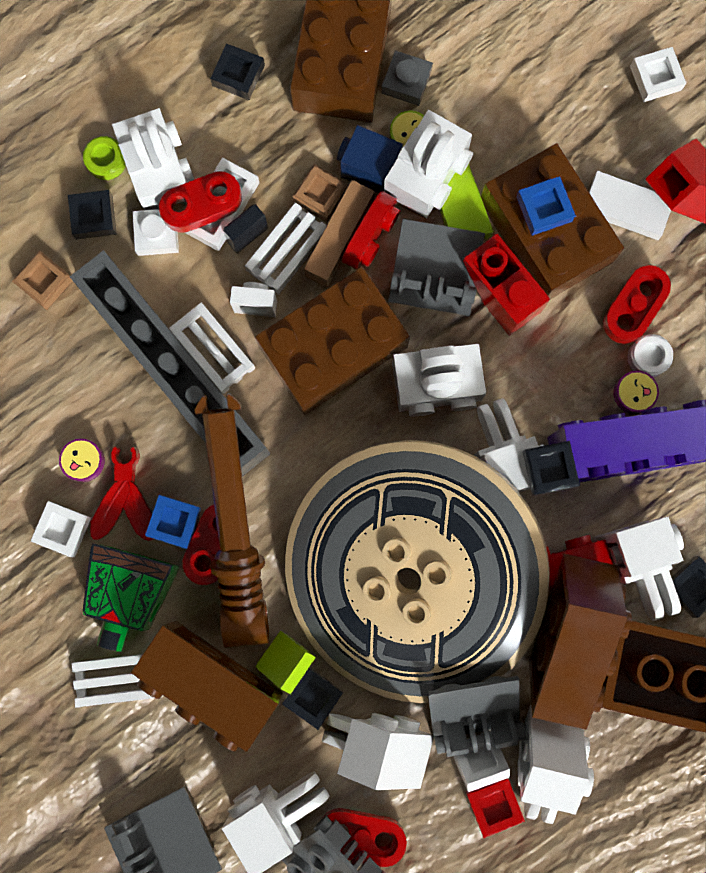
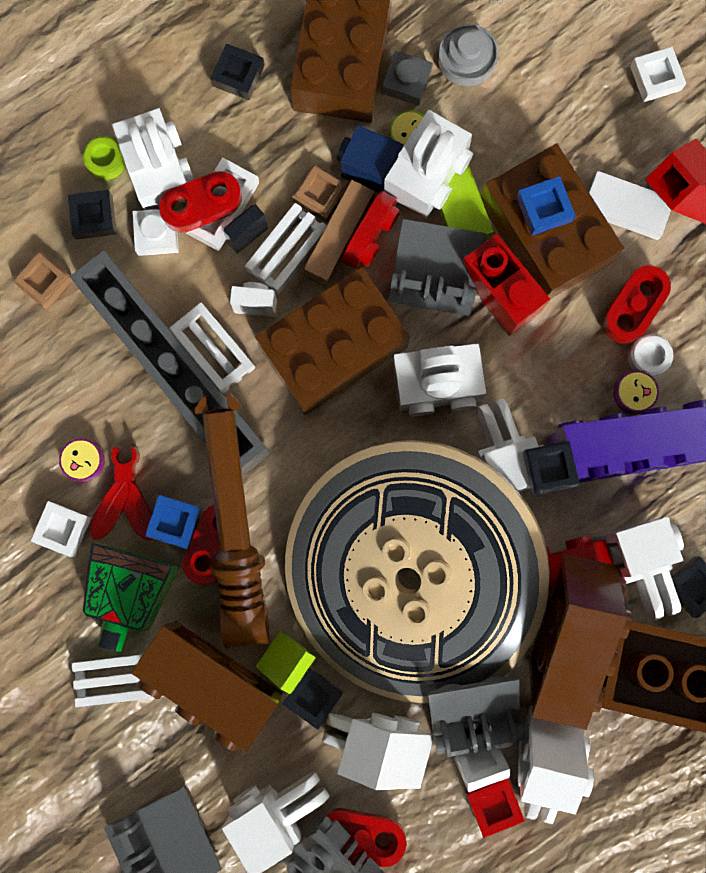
none -> light grey plate [438,24,498,86]

